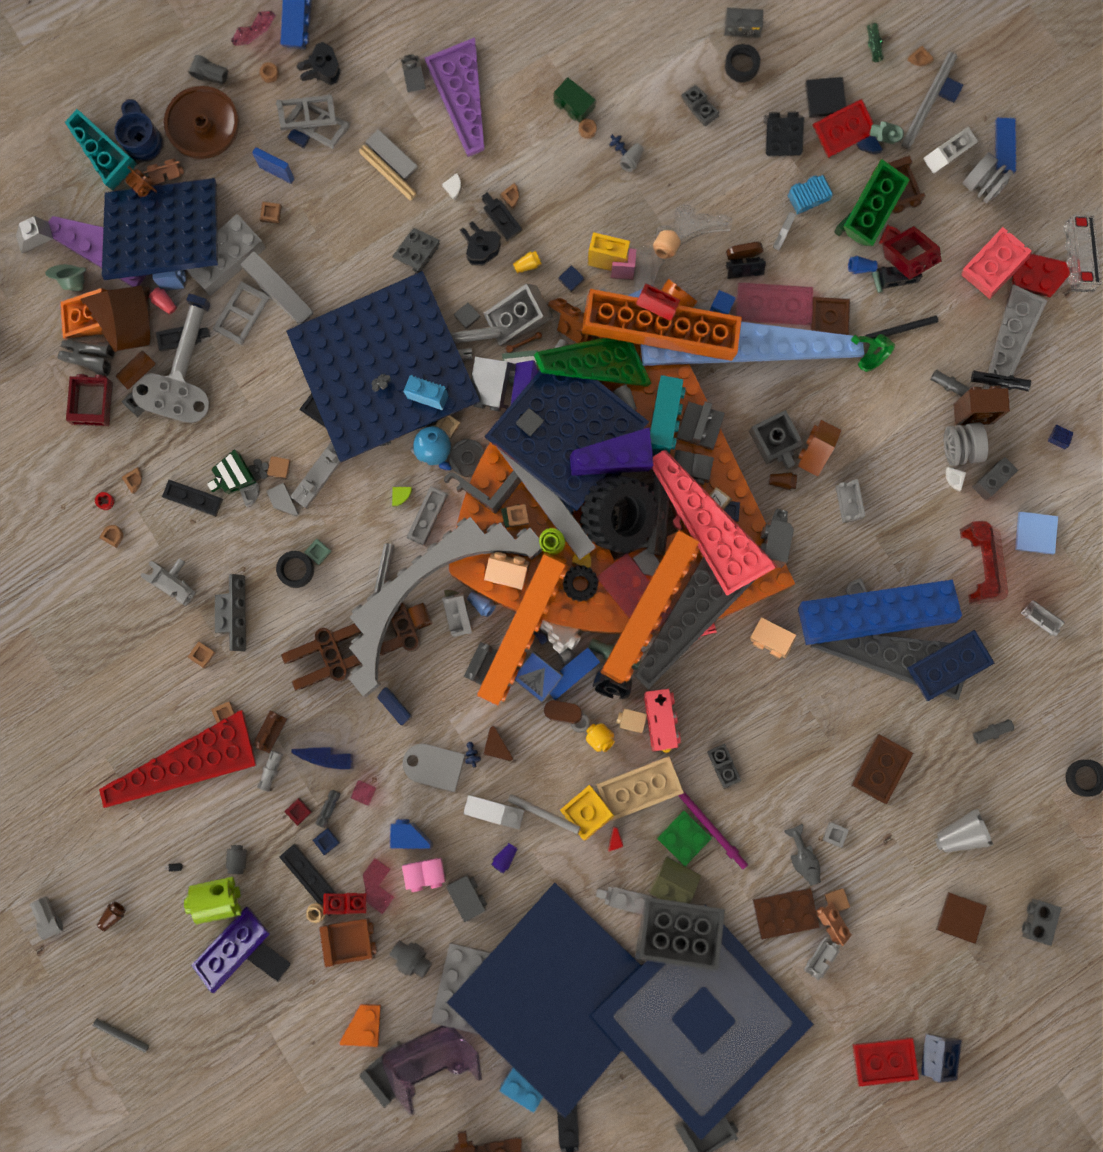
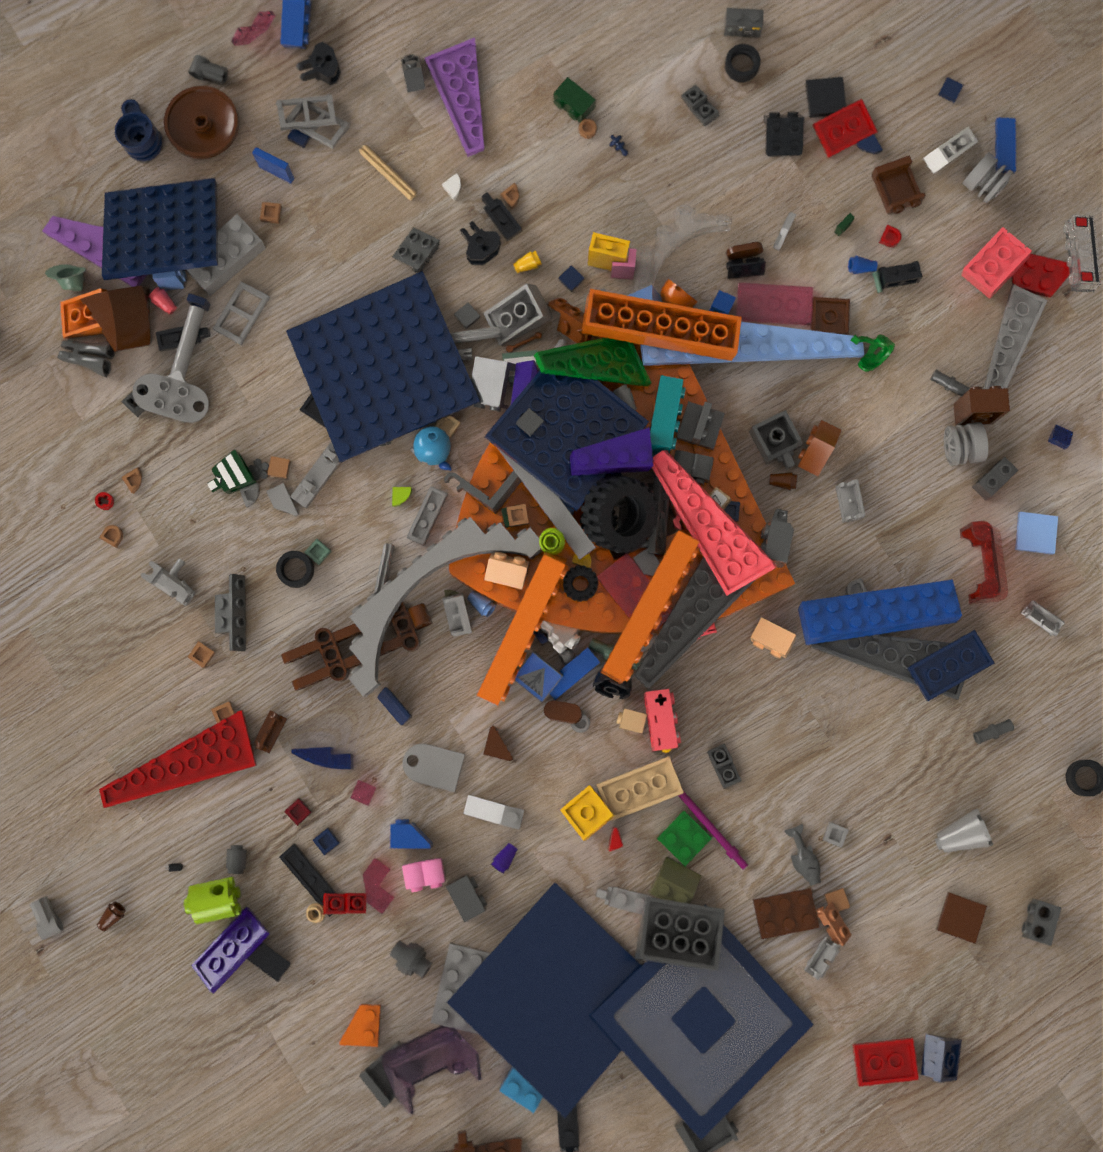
light grey slope [16,216,53,253] -> none
teal wedge [65,109,138,191] -> none
dark red window [66,374,113,427] -> none
dark grey bar [93,1019,149,1053] -> none
reddish brown tile [115,350,156,389] -> none
dark orange hinge [125,166,157,197] -> none
nougat hinge [143,158,184,185] -> none
black tile [162,479,223,517] -> none
light grey slope [240,251,313,325] -> none
light grey pin [257,750,283,792] -> none
medium nougat tile [260,63,279,83] -> none
dark grey axle [316,790,340,828] -> none
dark orange panel [319,918,377,968] -> none
light grey tile [365,129,418,181] -> none
dark grey plant [371,374,391,392] -> none
dark azure brick [404,375,449,410] -> none
dark grey tile [449,439,485,477] -> none
dark grey hinge [464,642,498,685] -> none
dark blue hair [465,742,481,768] -> none
light grey bar [508,794,581,834] -> none
yellow head [586,723,615,752] -> none
light grey cone [620,143,644,172] -> none
red slope [636,283,680,320] -> none
light nougat head [653,230,681,259] -> none
dark azure brick [788,175,833,215] -> none
green slope [844,159,910,246] -> none
reddish brown plate [851,734,914,805] -> none
black bar [864,315,938,339] -> none
clear green pin [867,23,884,62] -> none
sand green hips [870,121,904,144] -> none
dark red window [882,226,942,280] -> none
light grey axle [901,52,957,149] -> none
medium nougat tile [907,46,934,66] -> none
white tile [946,467,966,491] -> none
black pin [971,370,1031,392] -> none

